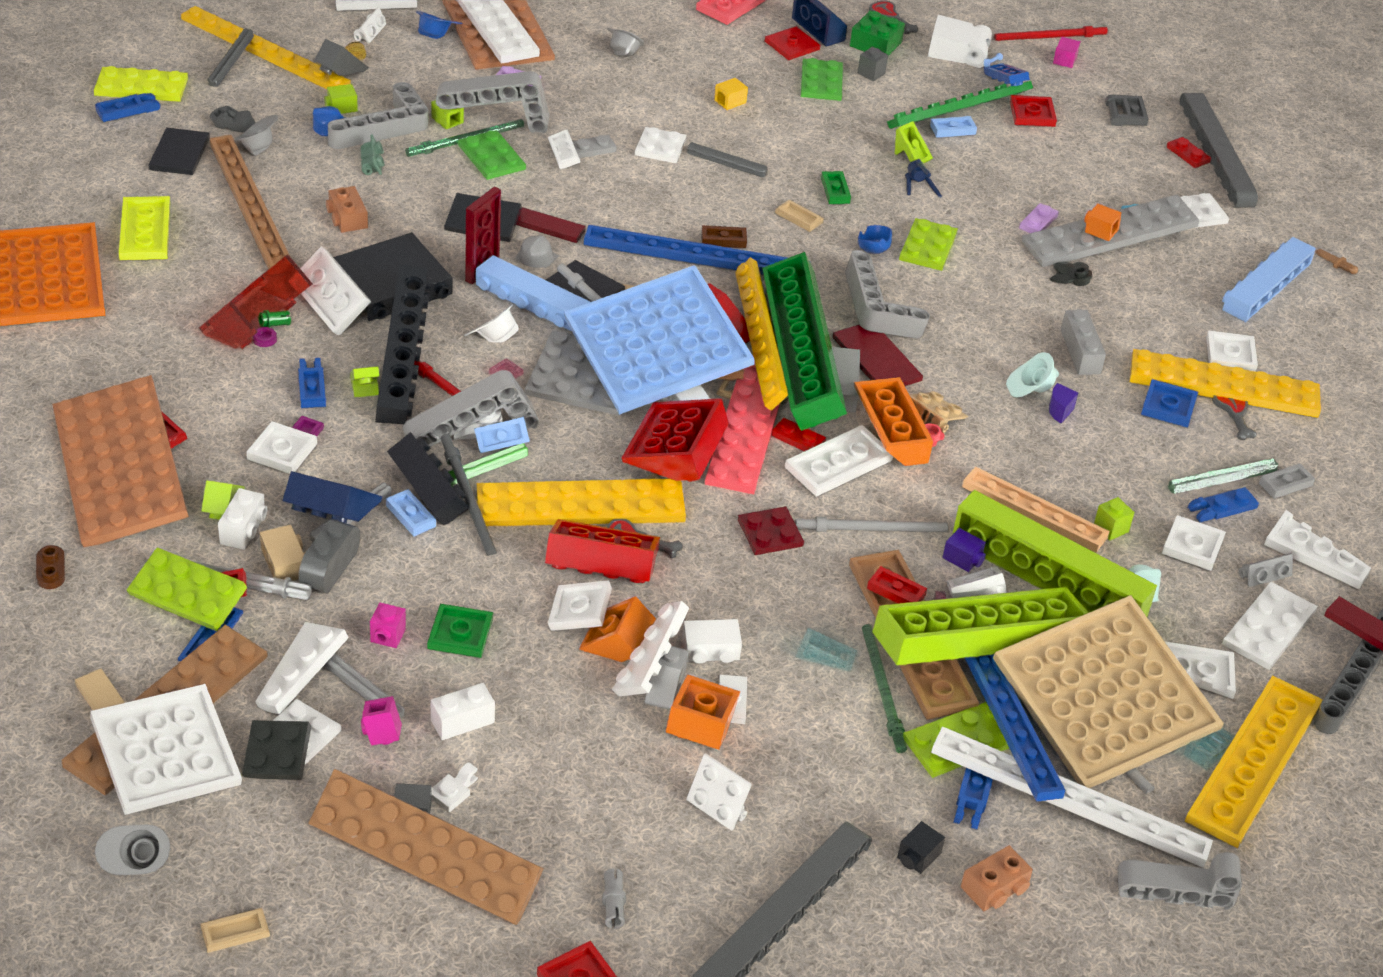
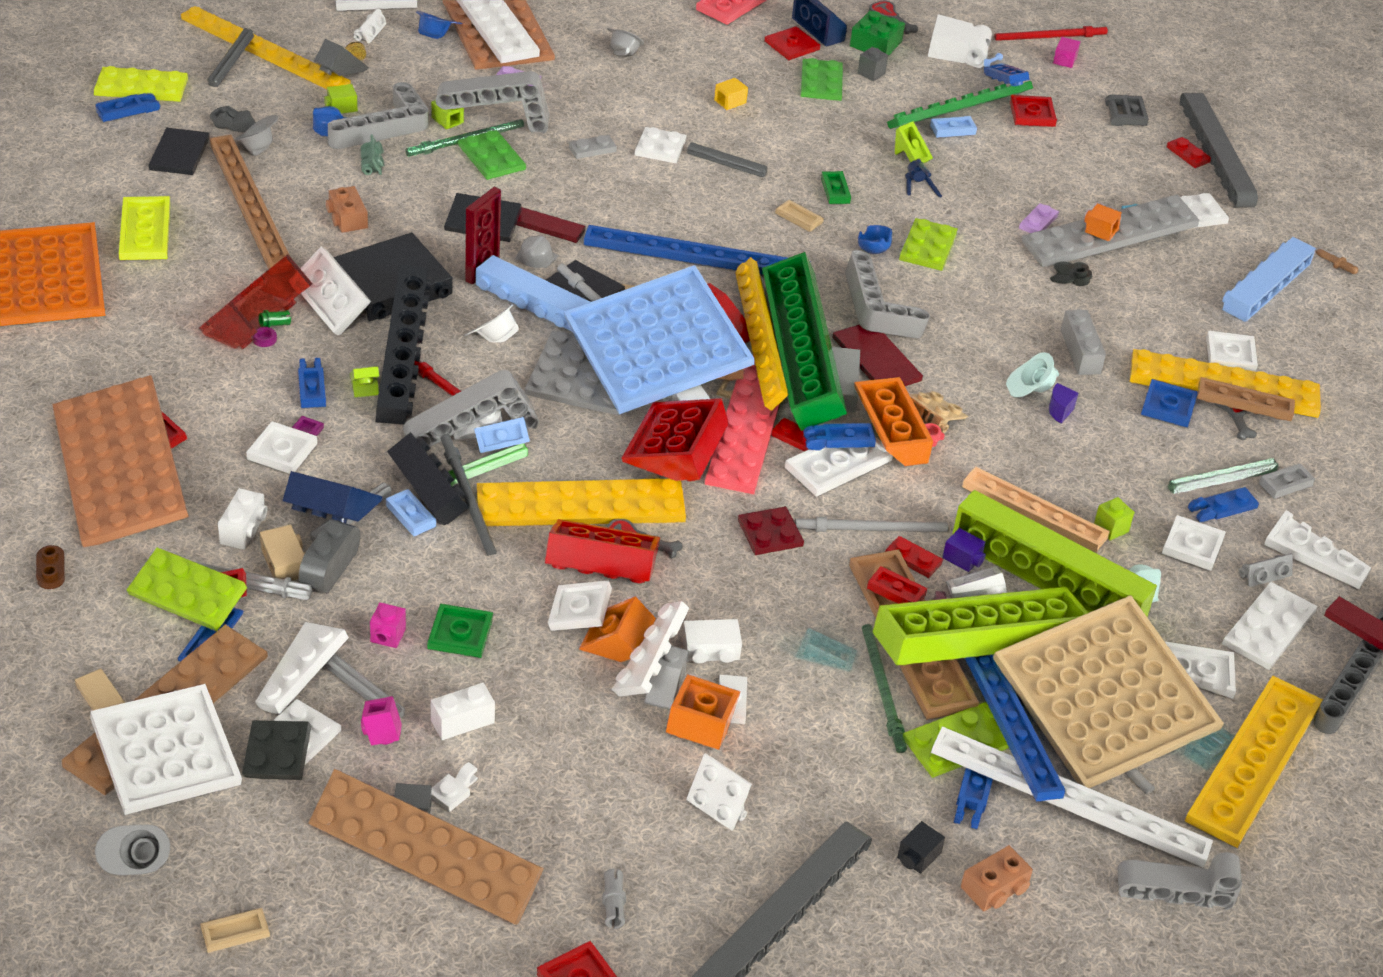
lime slope [201,480,245,520] -> none
clear pink tile [489,358,523,379] -> none
white plate [548,129,580,169] -> none
reddish brown plate [701,225,747,248] -> none
none -> blue hinge [803,423,876,451]
none -> red plate [885,536,943,578]
none -> medium nougat plate [1197,377,1295,421]

